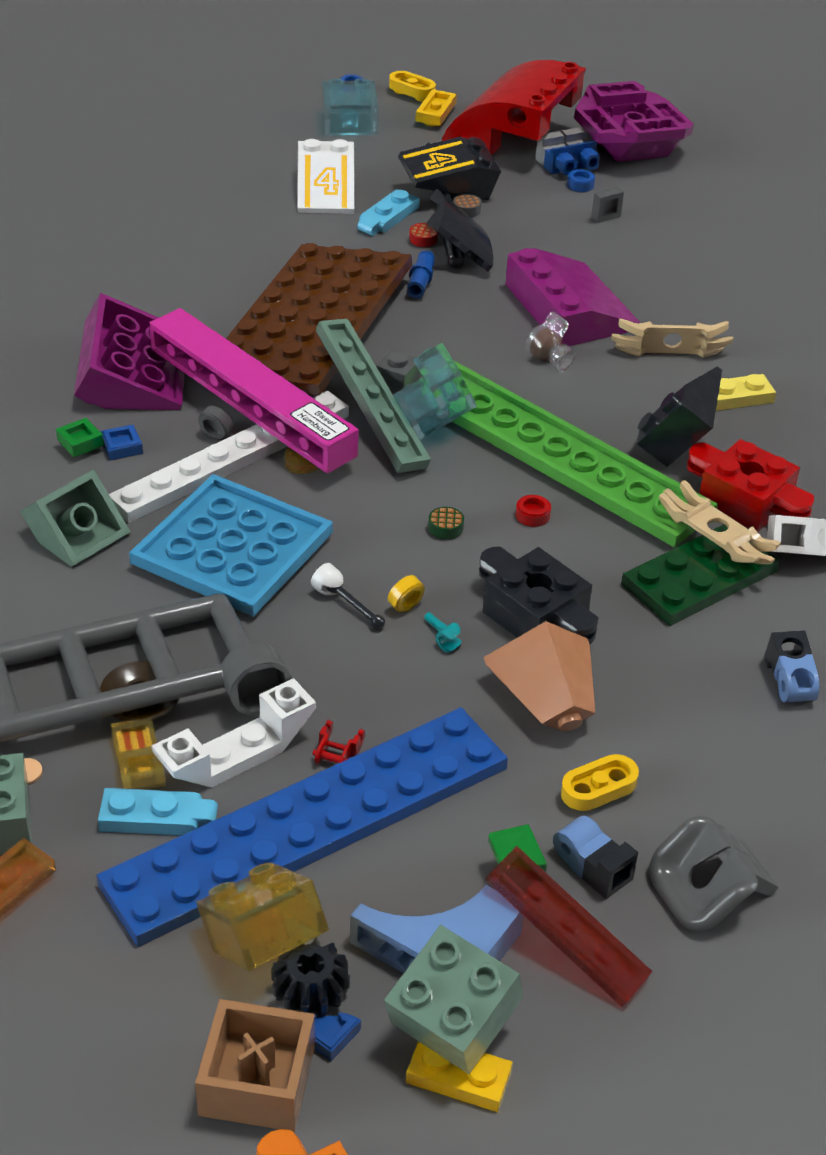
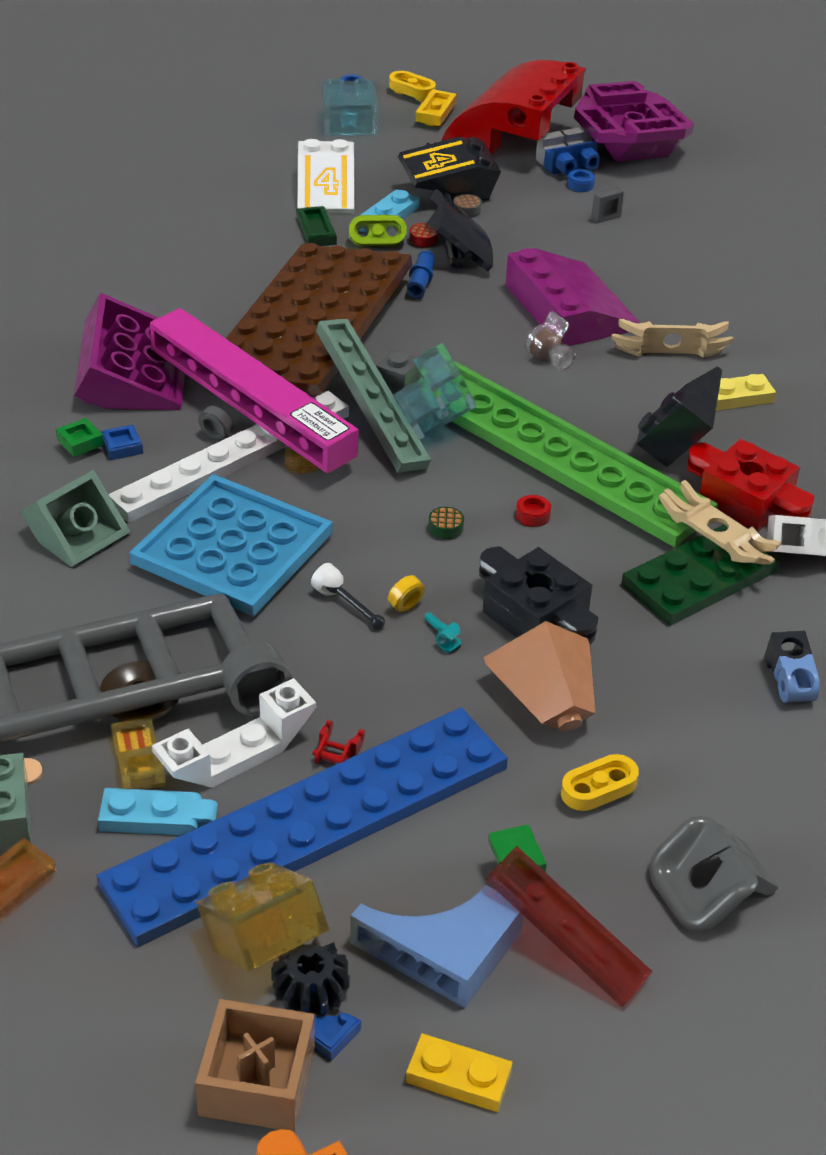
sand green brick [384,924,524,1074] -> none
leg [553,816,638,899] -> none
none -> dark green tile [296,206,337,246]
none -> lime plate [348,215,407,247]

